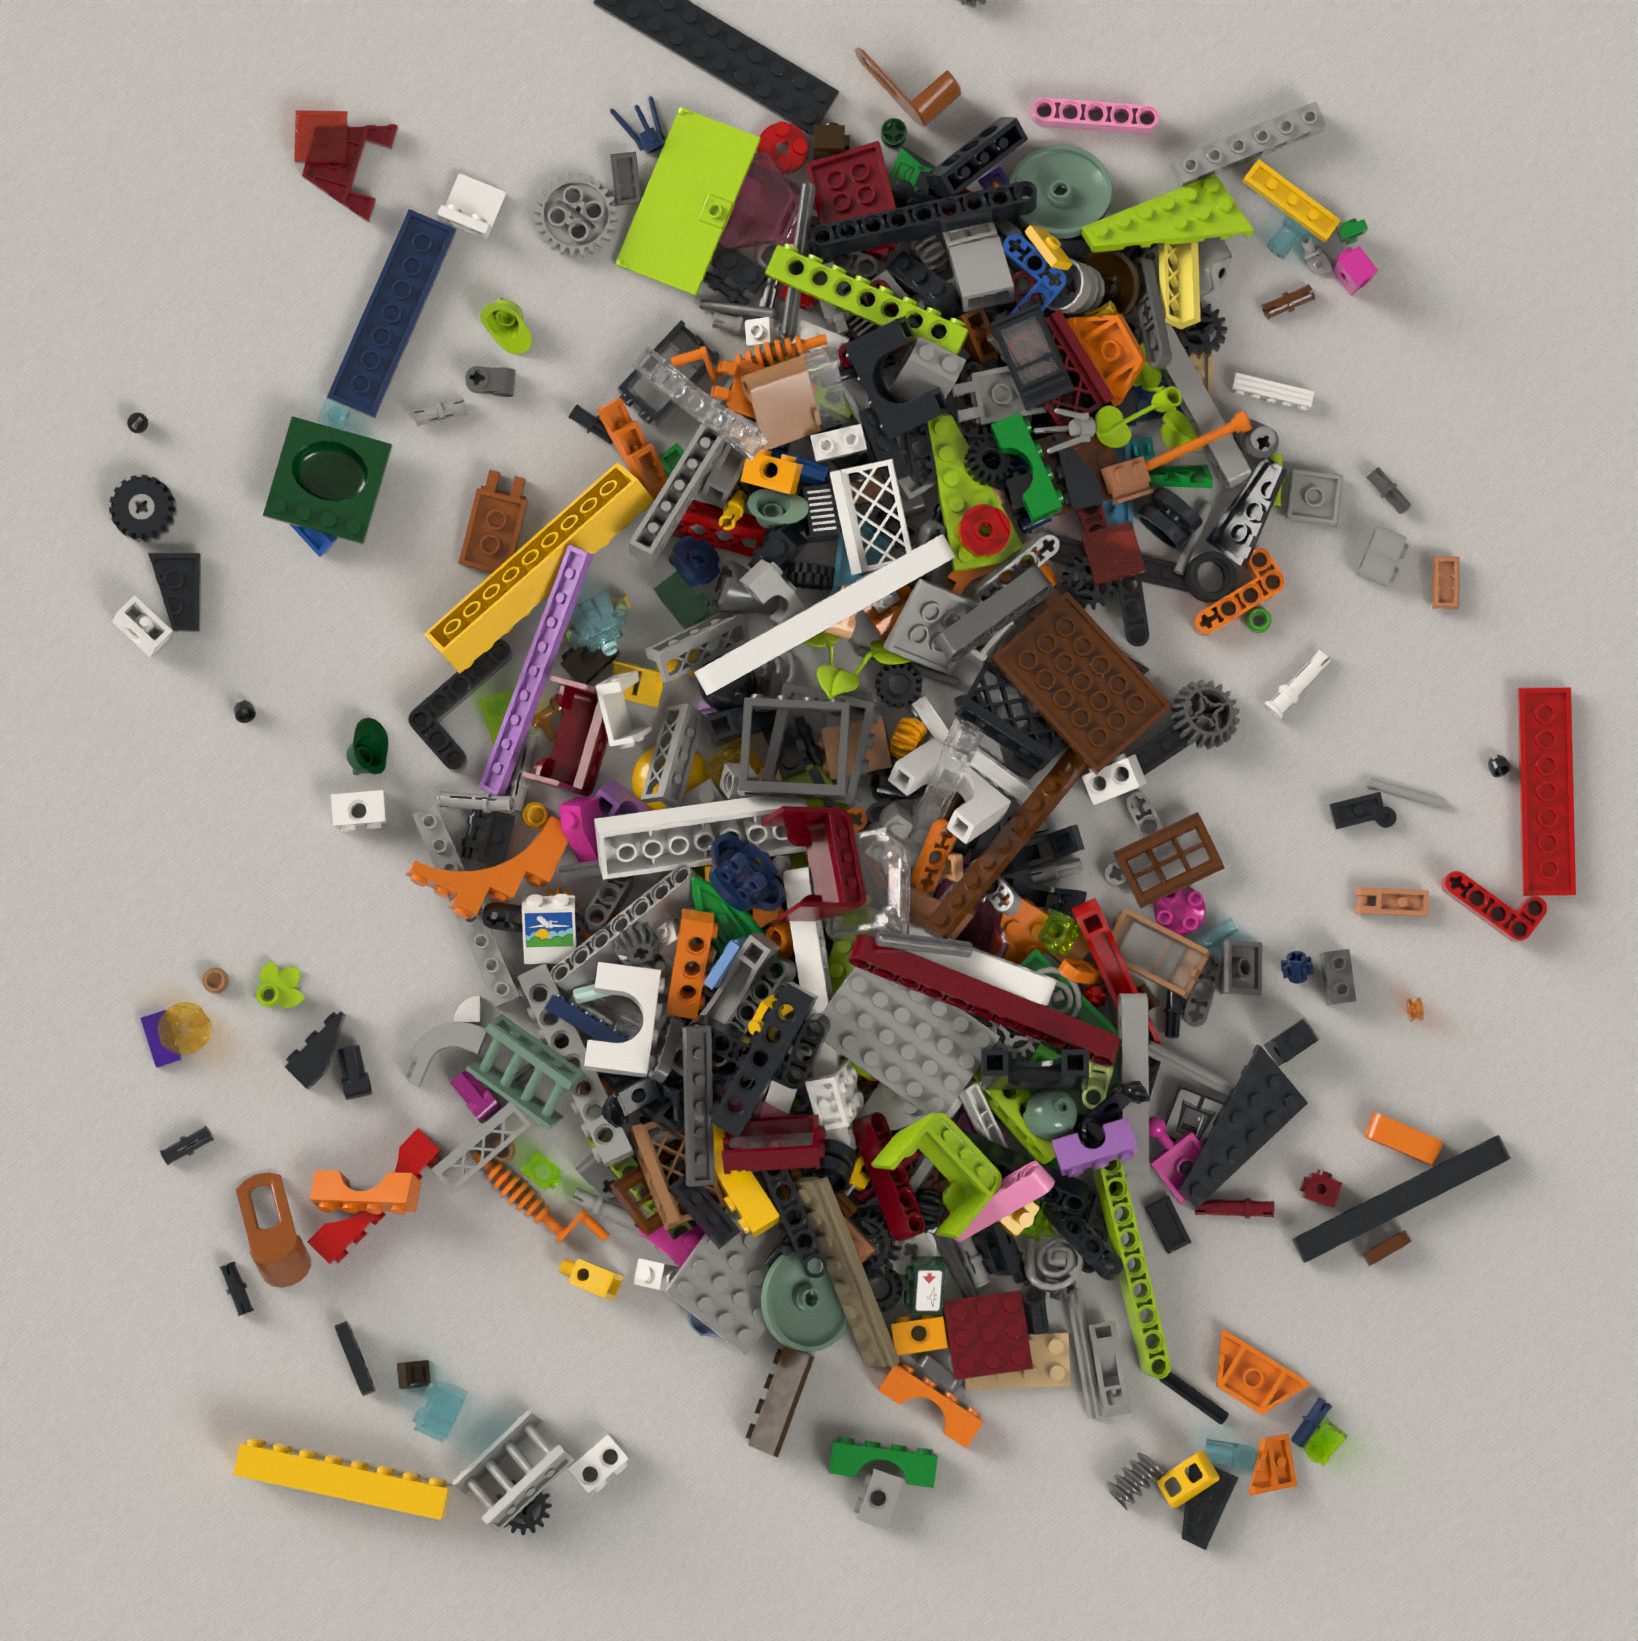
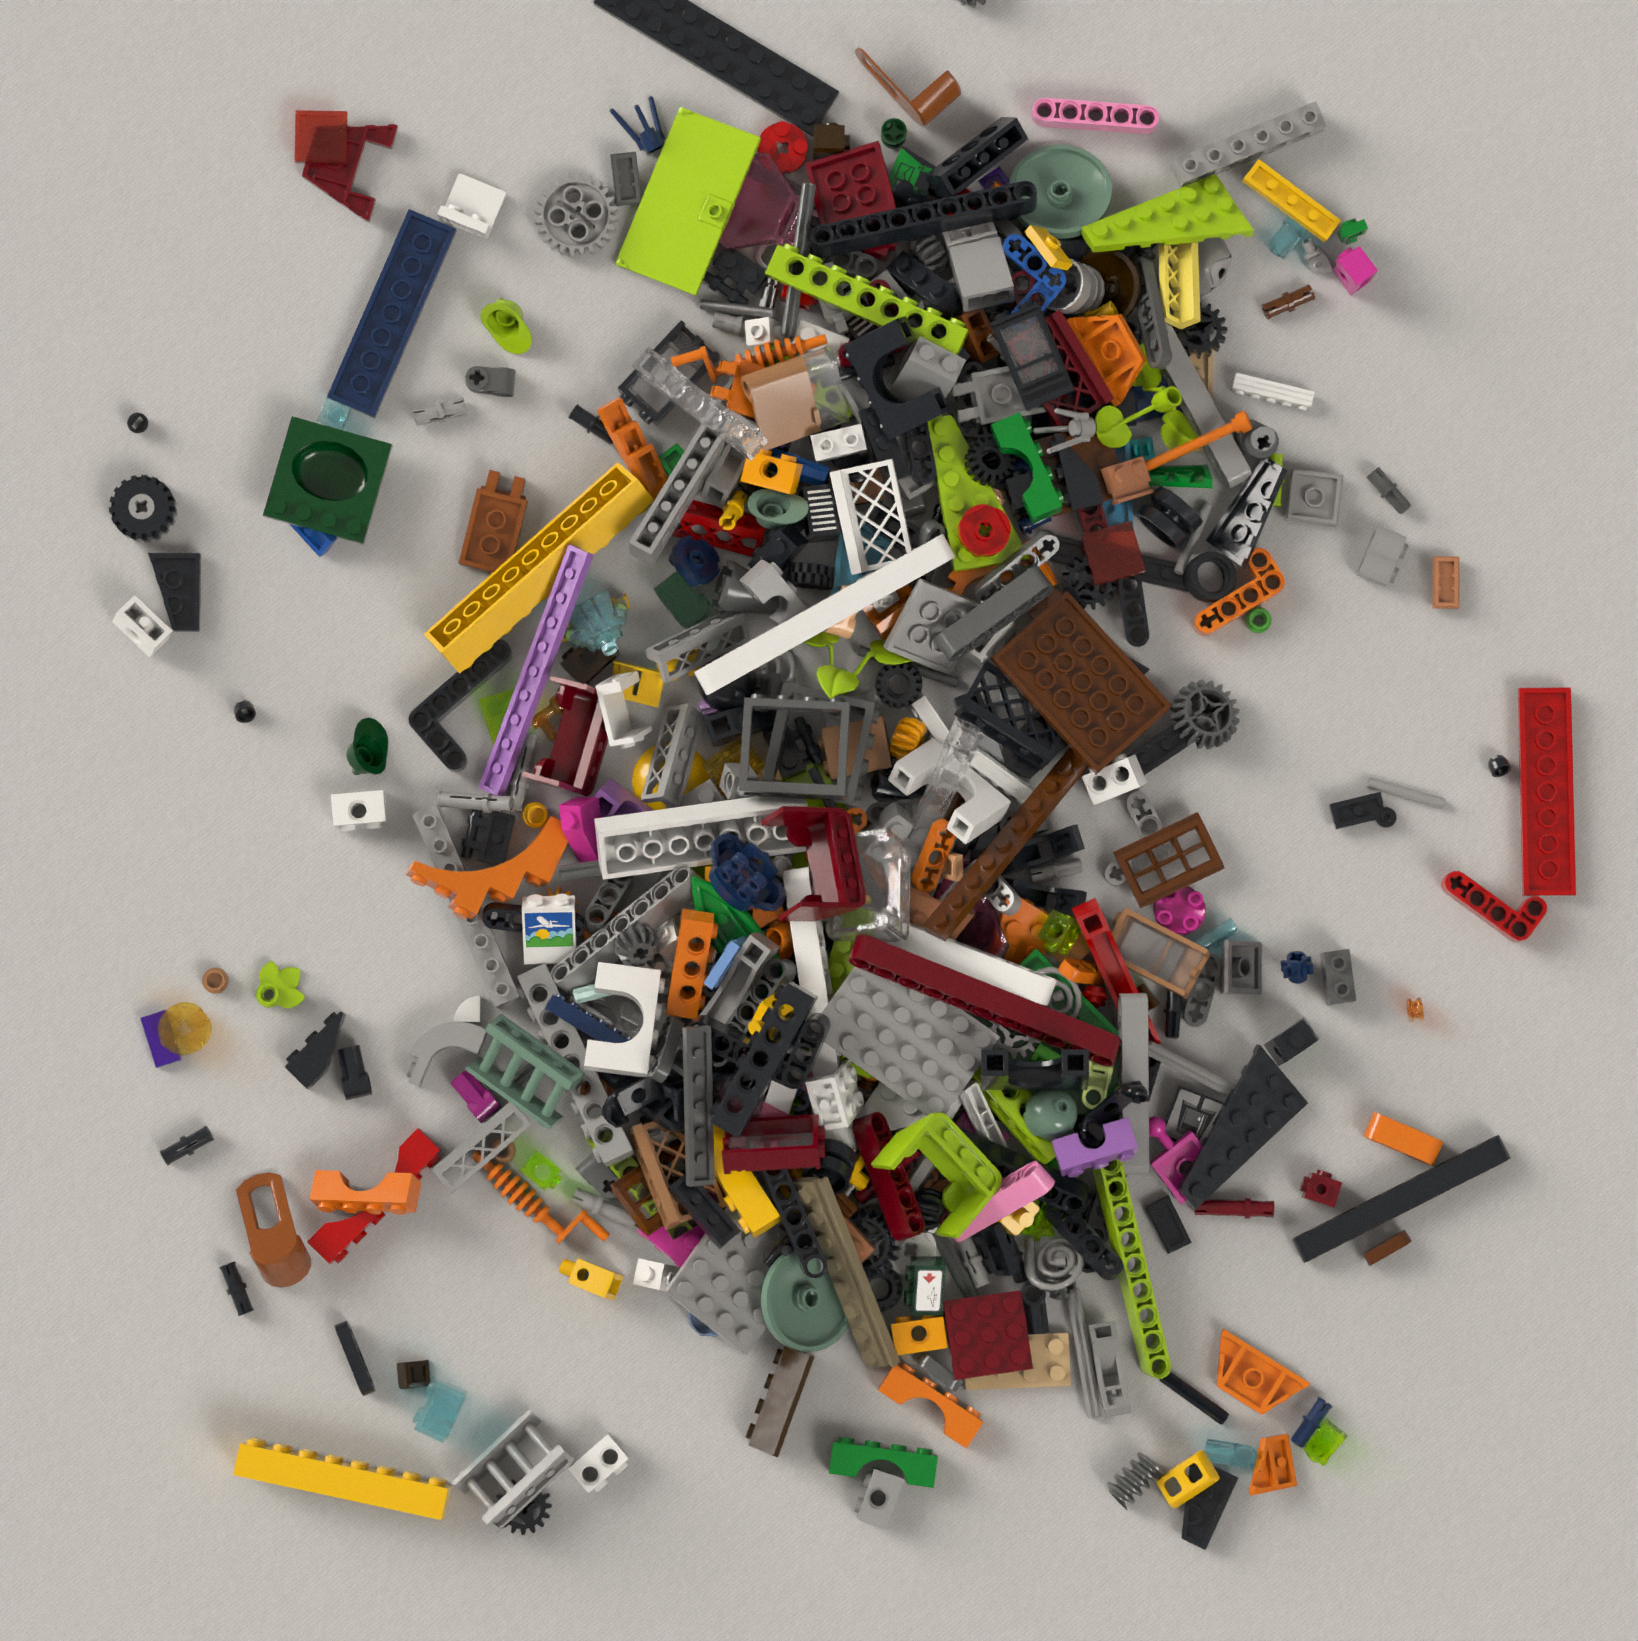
flat silver axle [875,930,973,958] -> none
white pin [1263,650,1331,720] -> none
nougat plate [1354,887,1429,917] -> none

